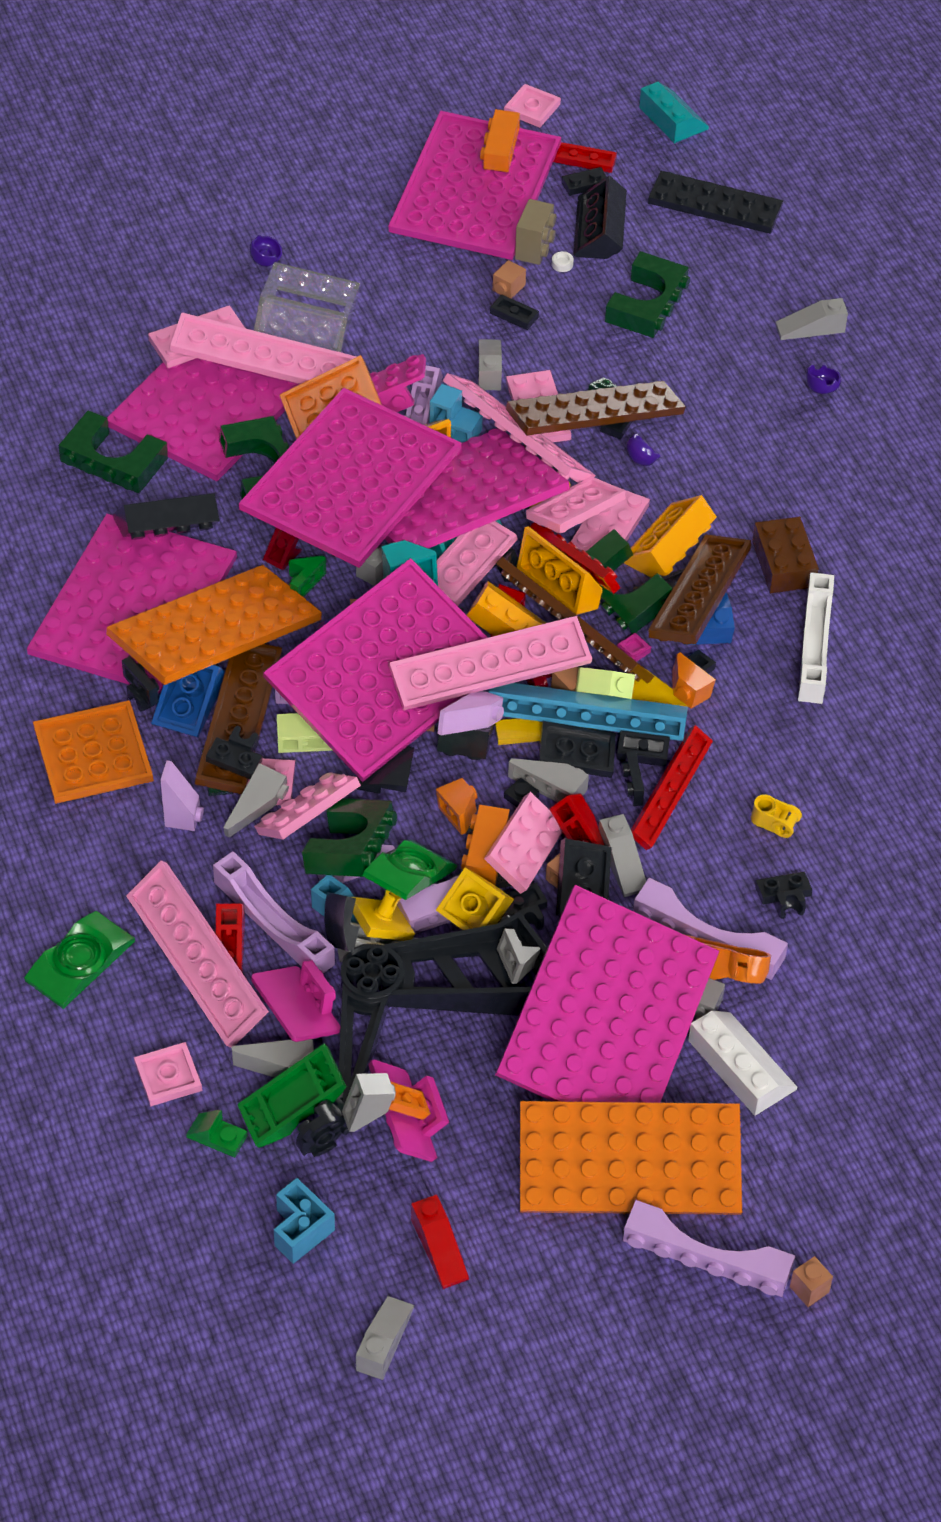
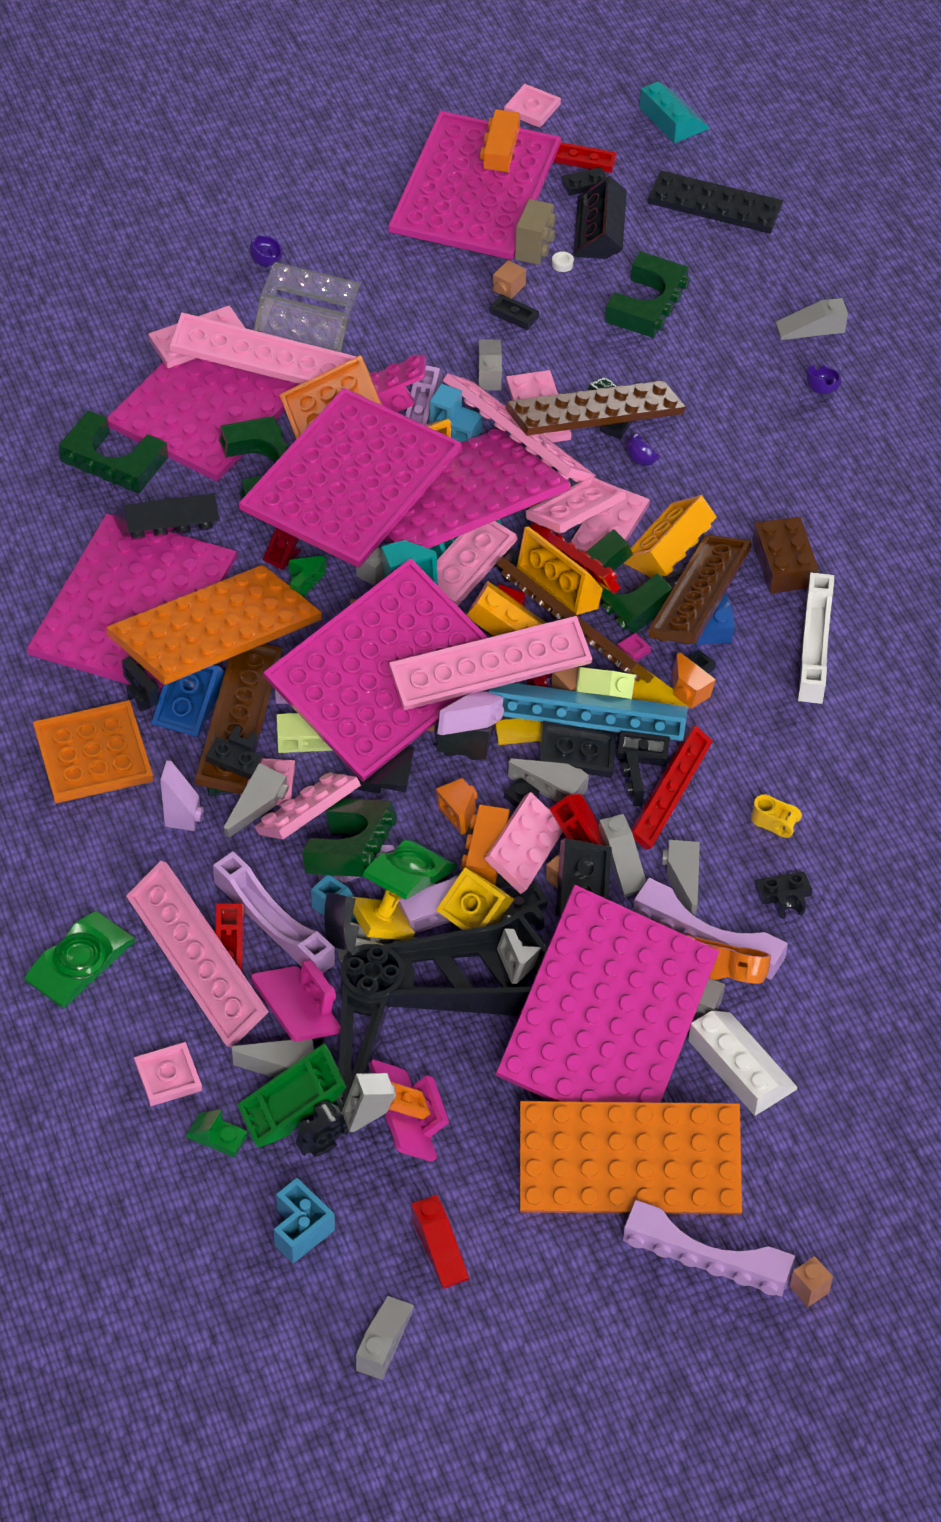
none -> light grey slope [662,840,700,917]

